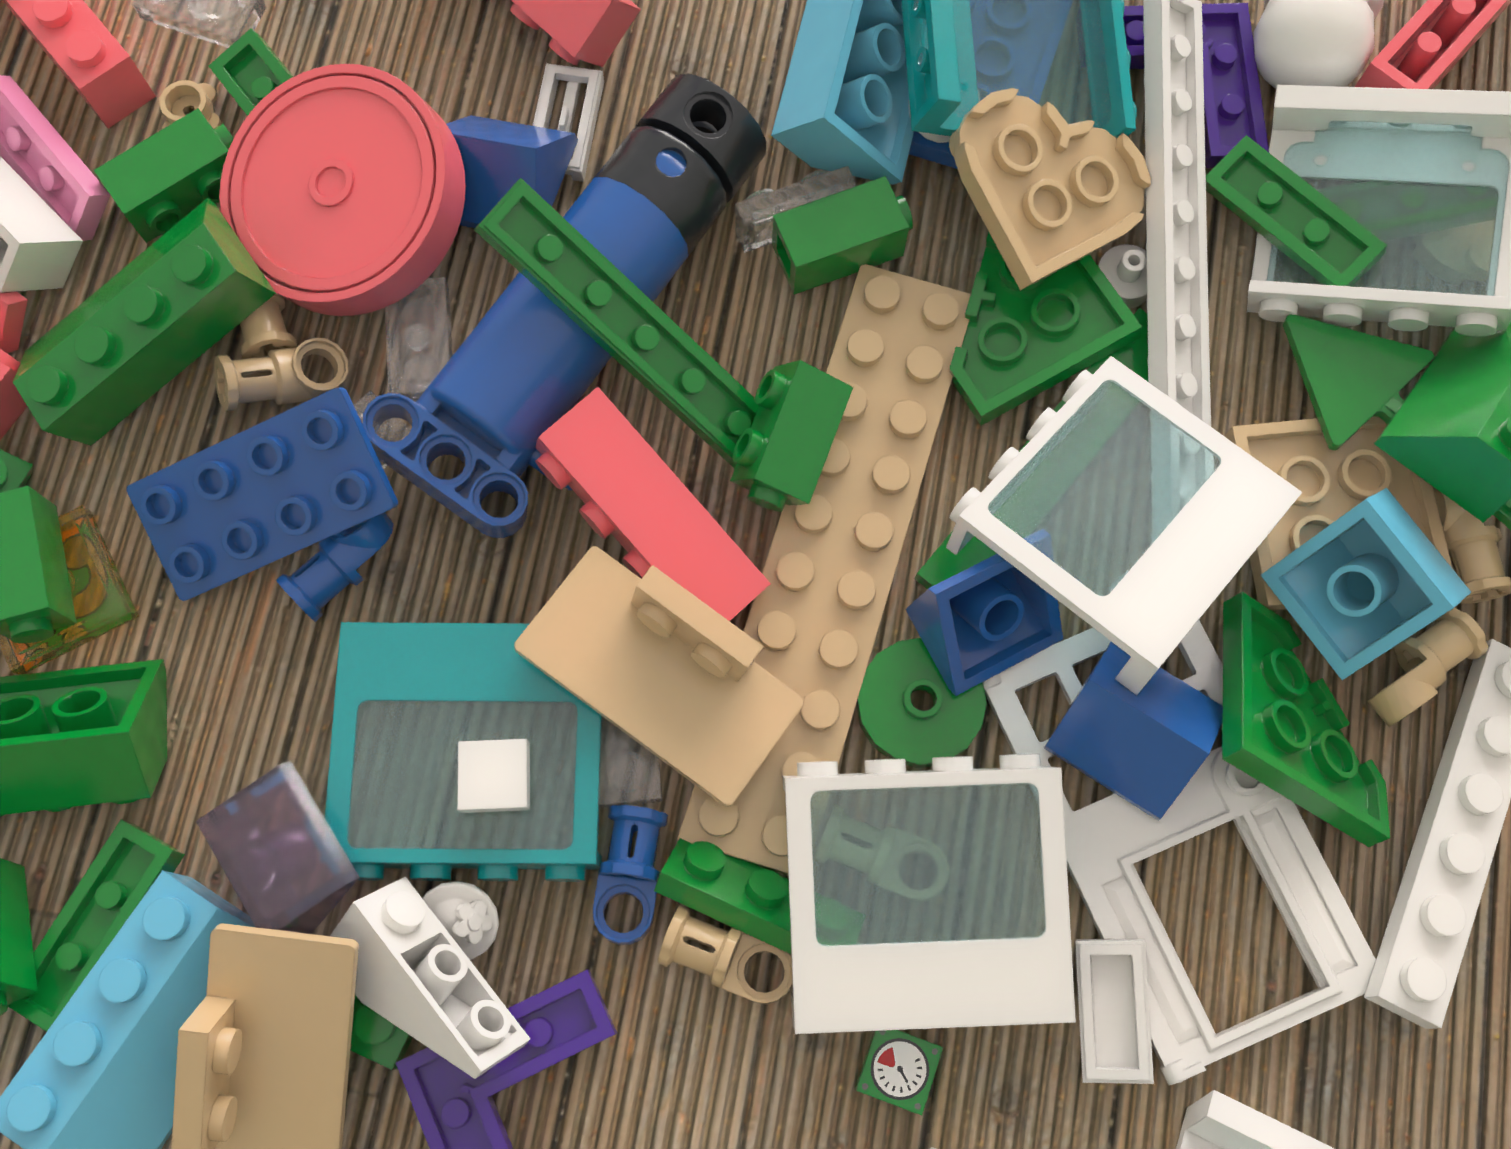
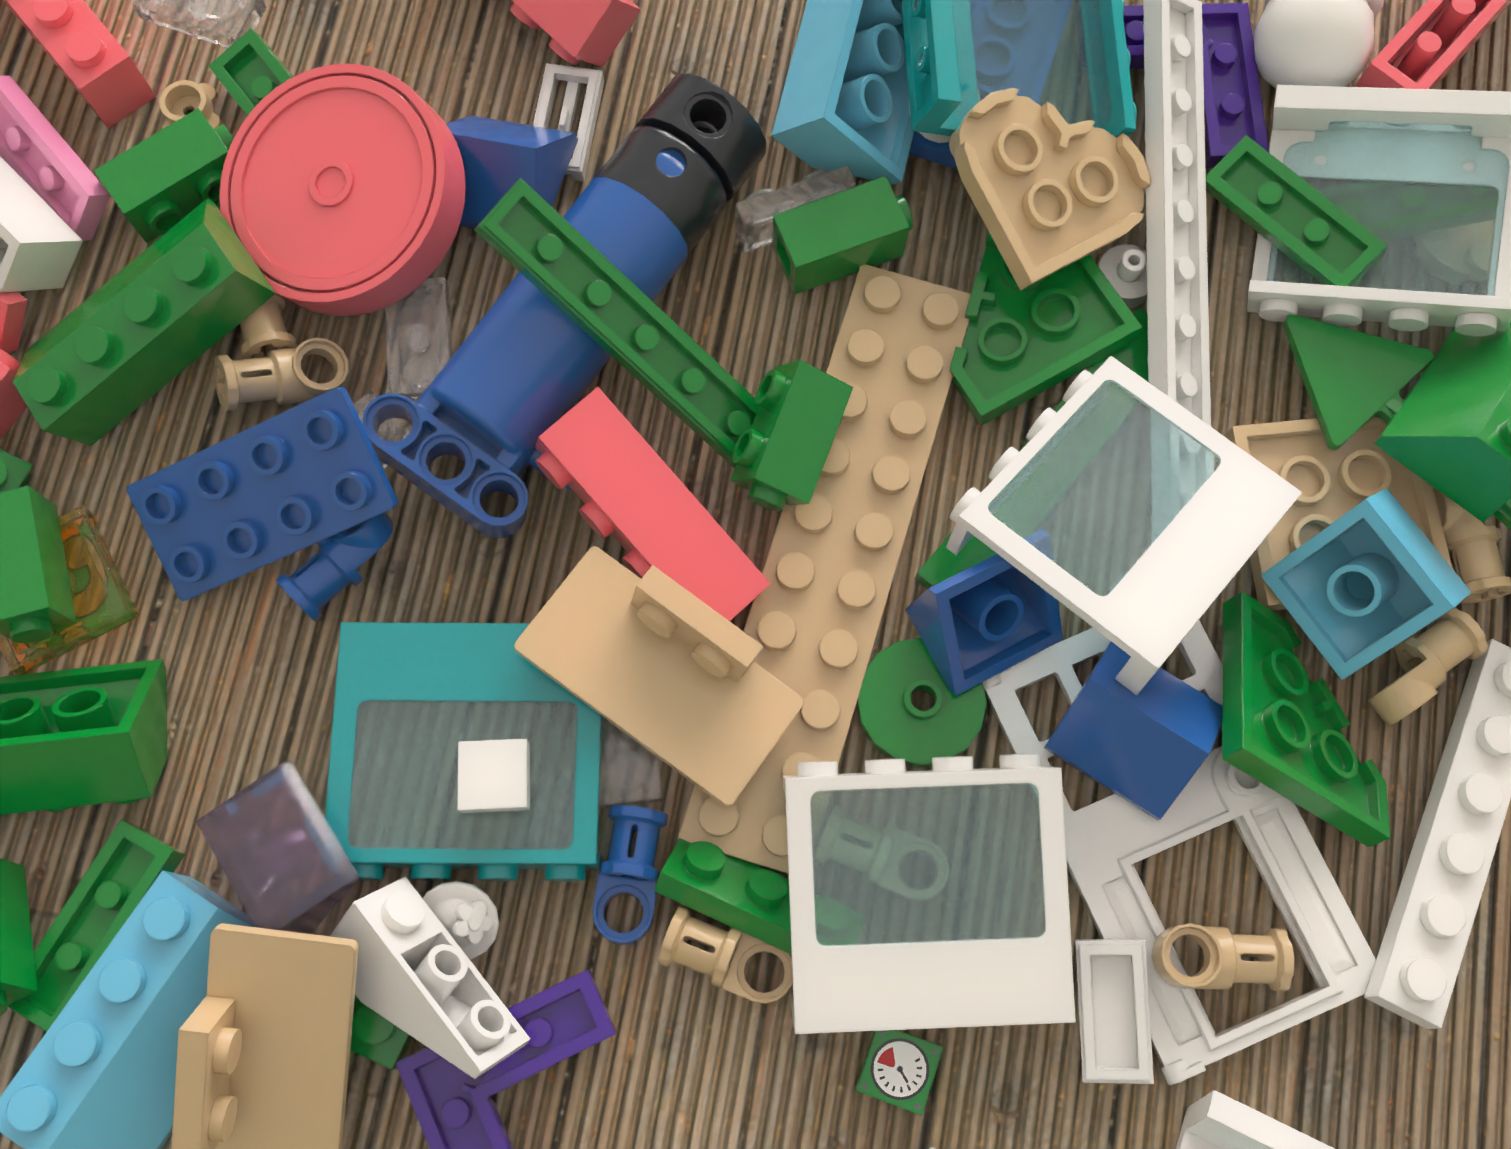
none -> tan connector [1152,923,1294,991]

